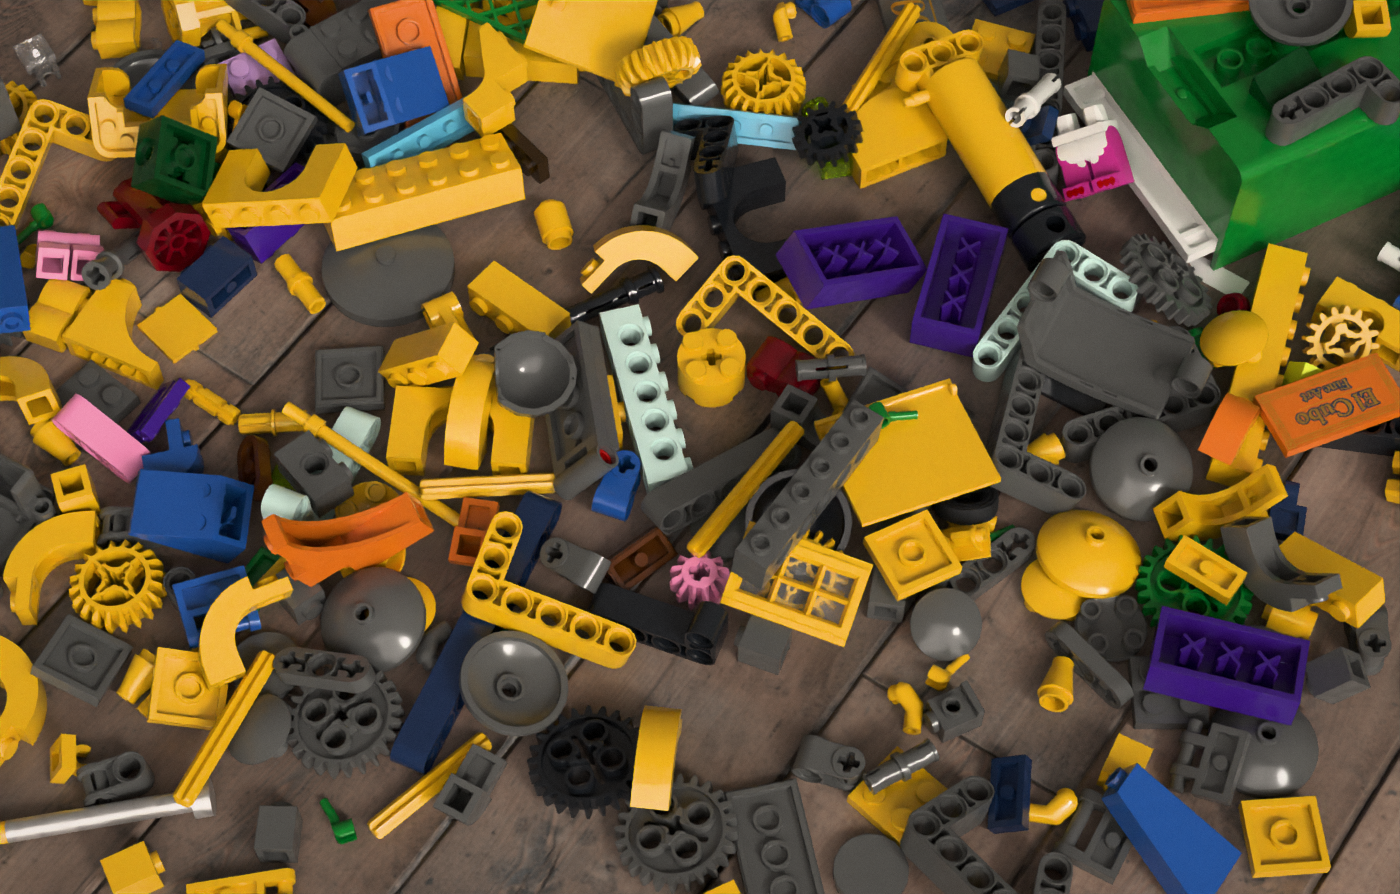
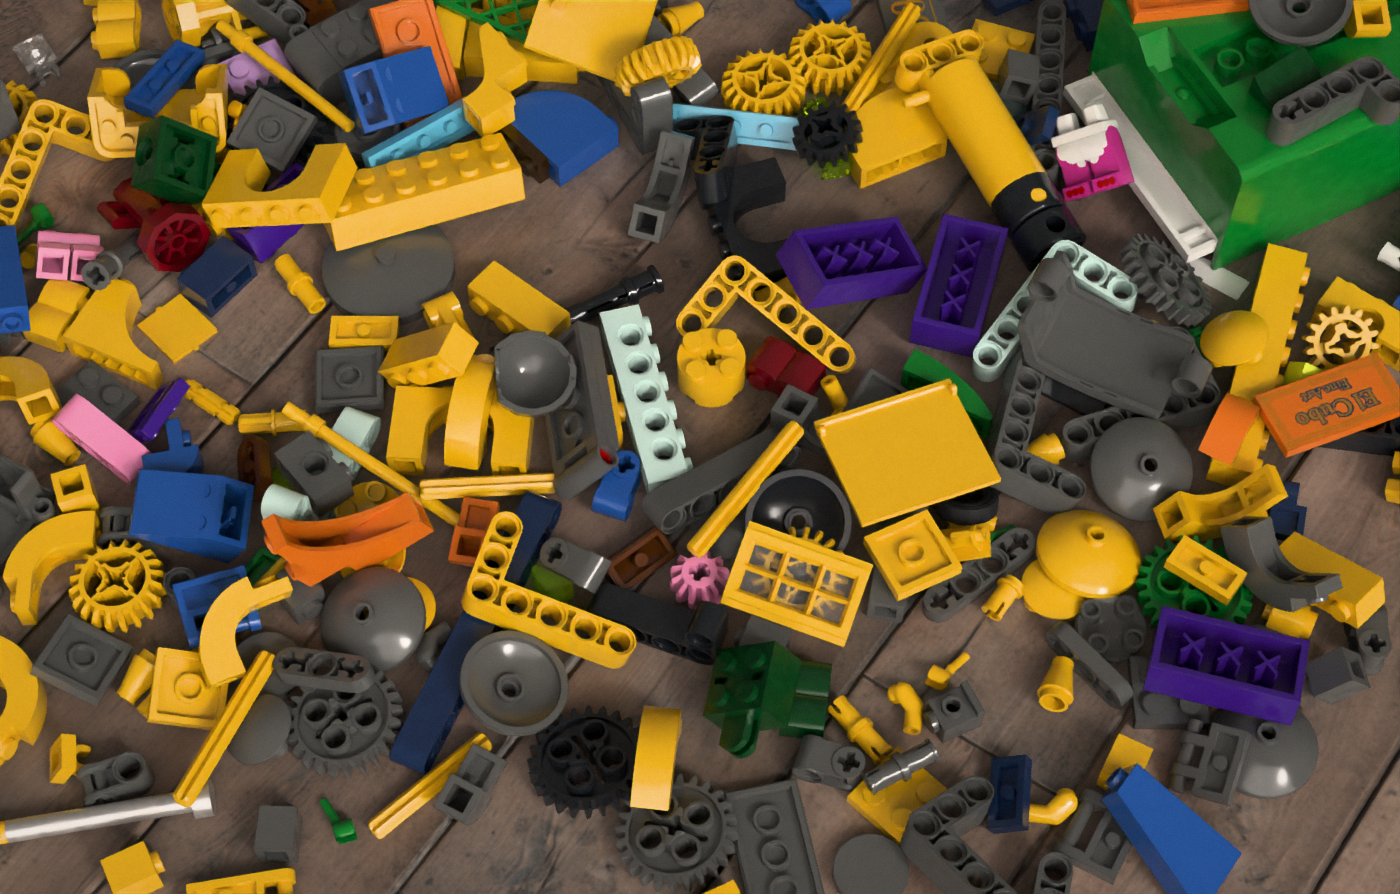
yellow brick [534,199,574,250] -> none
yellow arch [580,225,699,294] -> none
dark grey brick [731,400,884,590] -> none
yellow arm [773,2,797,42] -> none
dark grey pin [795,354,867,382] -> none
green hand [868,402,918,429] -> none
dark grey dish [910,588,982,661] -> none
white pin [1005,73,1061,128] -> none
dark red plate [1217,292,1250,315] -> none
yellow plate [1238,796,1331,878] -> none
none -> yellow plate [329,316,400,351]
none -> blue brick [511,90,619,187]
none -> clear neon green slope [531,565,574,603]
none -> dark green brick [703,641,801,759]
none -> dark green brick [779,660,832,739]
none -> yellow gear [788,18,872,98]
none -> yellow pin [827,695,893,765]
none -> green slope [901,349,993,439]
none -> yellow pin [981,574,1024,622]

